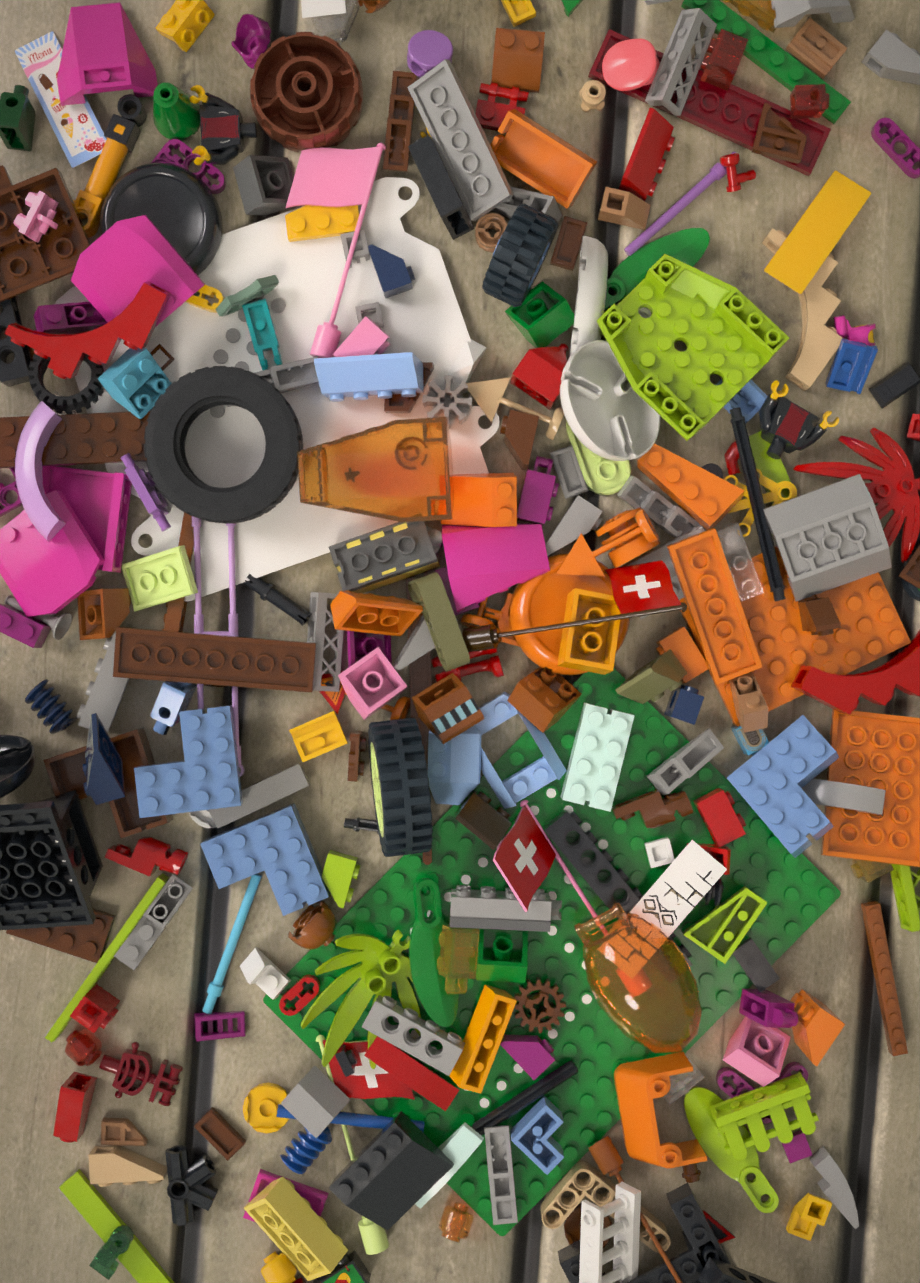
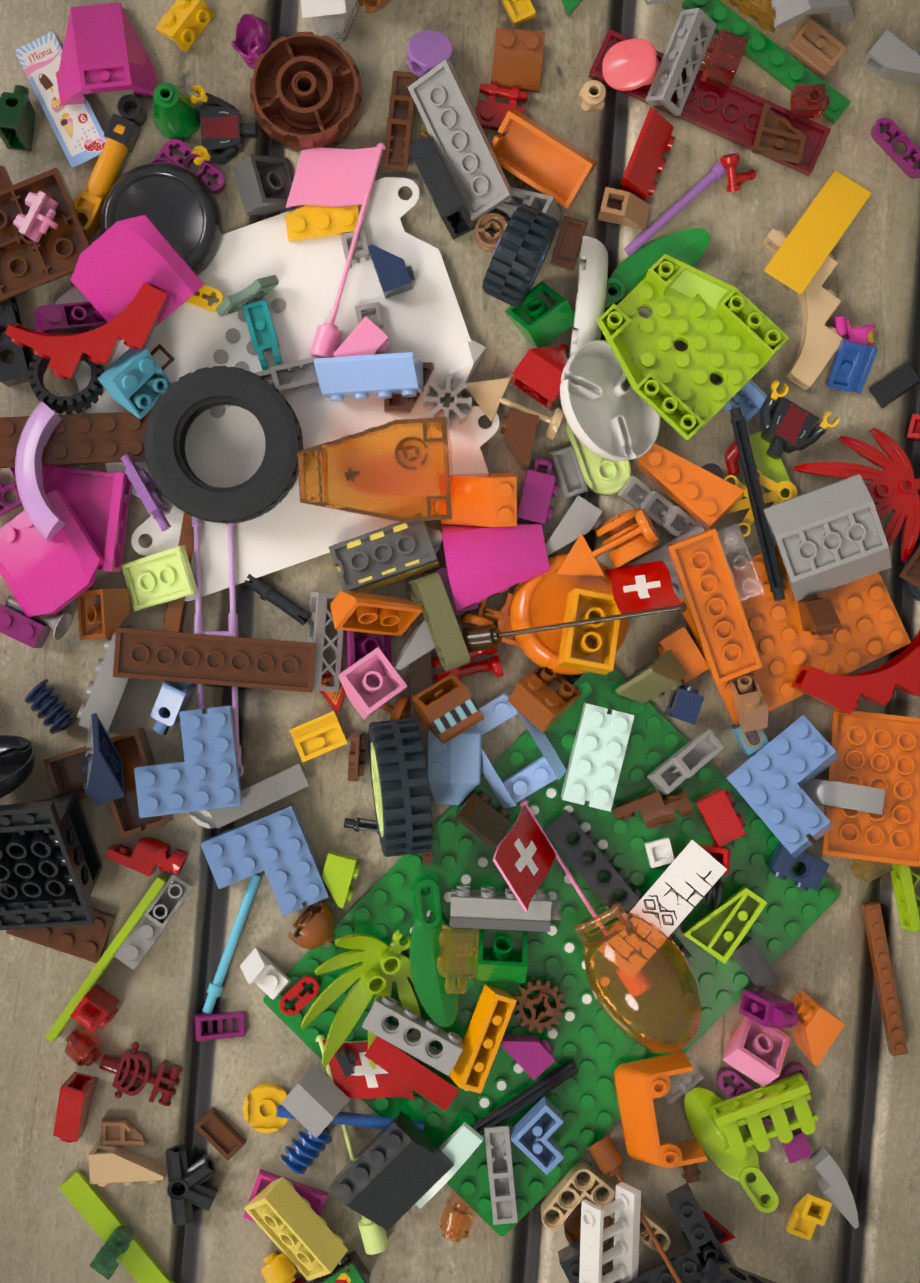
none -> dark blue brick [767,841,830,891]

